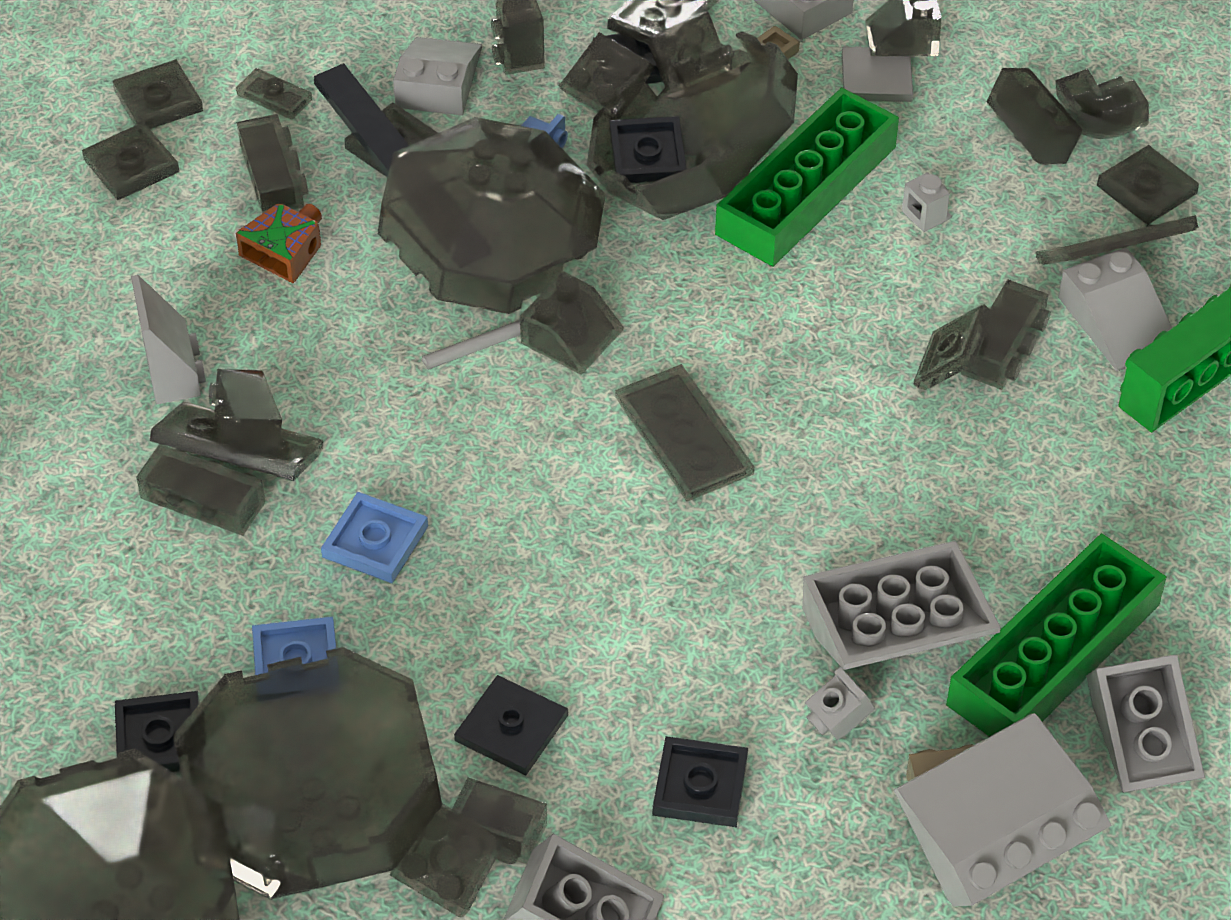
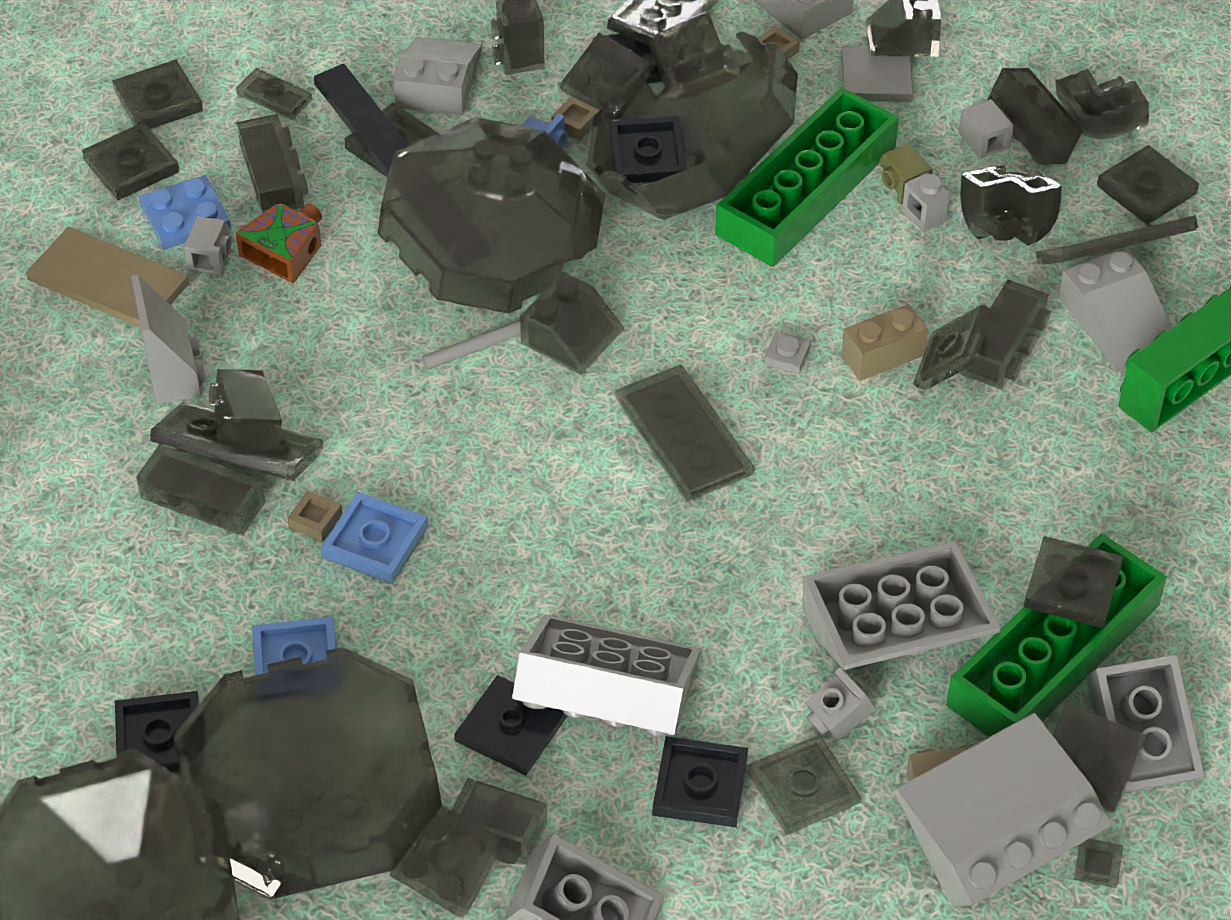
none -> dark tan tile [26,226,189,328]
none -> medium blue plate [139,175,231,250]
none -> light grey brick [184,216,232,275]
none -> dark tan plate [287,491,342,541]
none -> slope [512,614,701,736]
none -> dark tan plate [551,97,600,140]
none -> clear smoke tile [746,734,861,835]
none -> light grey plate [764,331,811,374]
none -> dark tan brick [841,304,928,381]
none -> olive brick [879,144,932,204]
none -> light grey brick [958,99,1013,159]
none -> clear smoke brick [960,165,1062,246]
none -> clear smoke plate [1023,536,1124,628]
none -> clear smoke plate [1053,703,1147,814]
none -> clear smoke tile [1073,838,1123,888]

